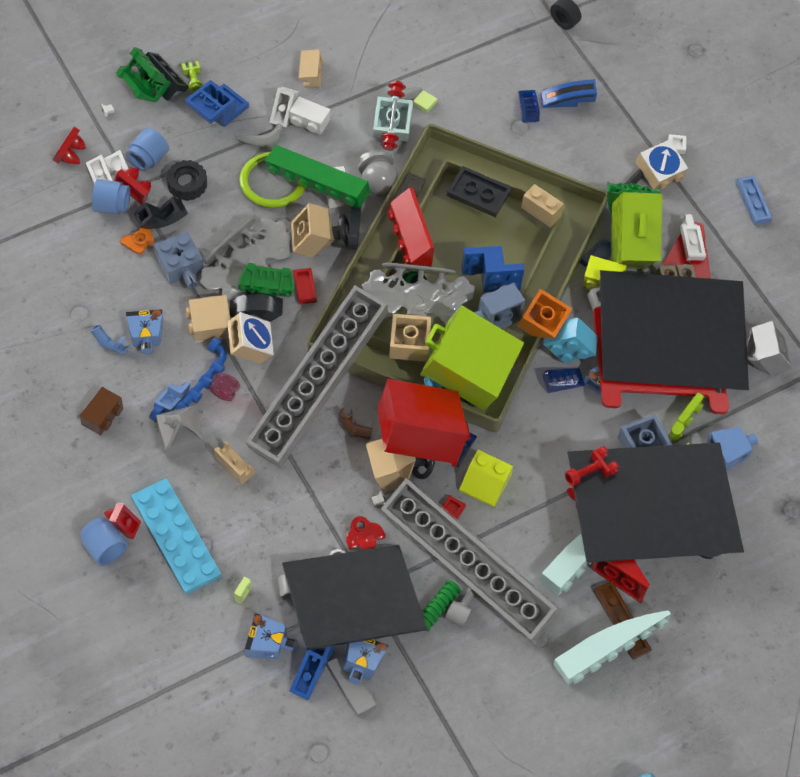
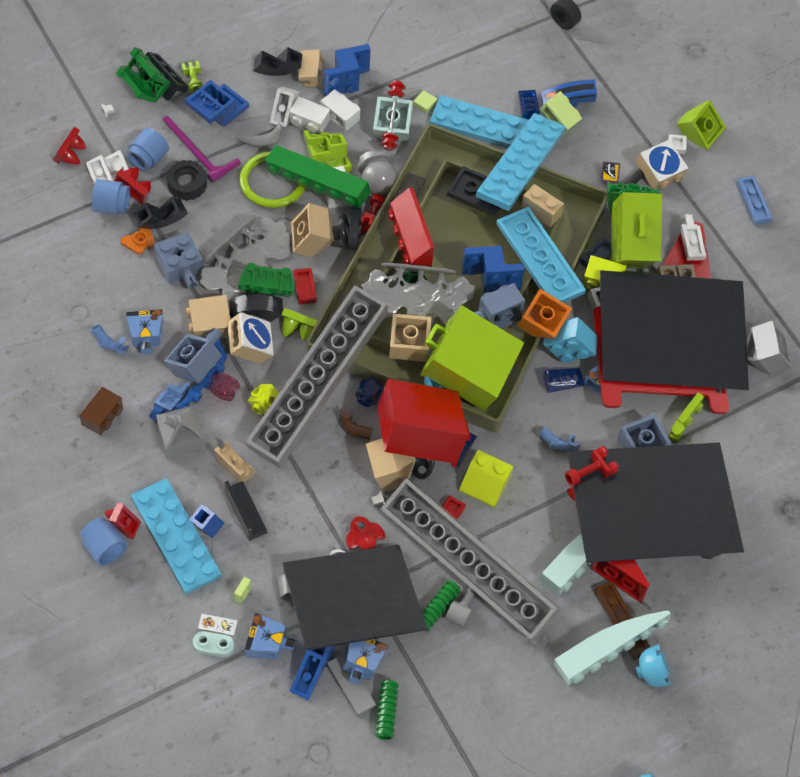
medium blue torso [707,427,758,471] -> none
none -> magenta bar [163,116,241,183]
none -> sand blue brick [164,328,222,384]
none -> blue brick [189,504,225,538]
none -> light aqua plate [193,631,234,657]
none -> white sticker [198,614,237,635]
none -> black panel [224,481,267,541]
none -> neon yellow brick [247,384,279,414]
none -> black brick [253,47,302,76]
none -> lime tile [282,308,318,340]
none -> lime slope [304,130,352,173]
none -> white brick [320,90,360,132]
none -> blue bracket [324,44,371,97]
none -> clear blue head [355,377,383,407]
none -> red bar [359,194,385,239]
none -> green piece [375,680,399,740]
none -> medium azure plate [430,95,529,148]
none -> medium azure plate [476,113,565,211]
none -> medium azure plate [496,207,586,303]
none -> medium blue piece [538,427,581,451]
none -> yellowish green piece [540,91,582,134]
none -> slope [600,161,620,184]
none -> medium azure cylinder [636,645,672,688]
none -> lime slope [677,100,726,150]

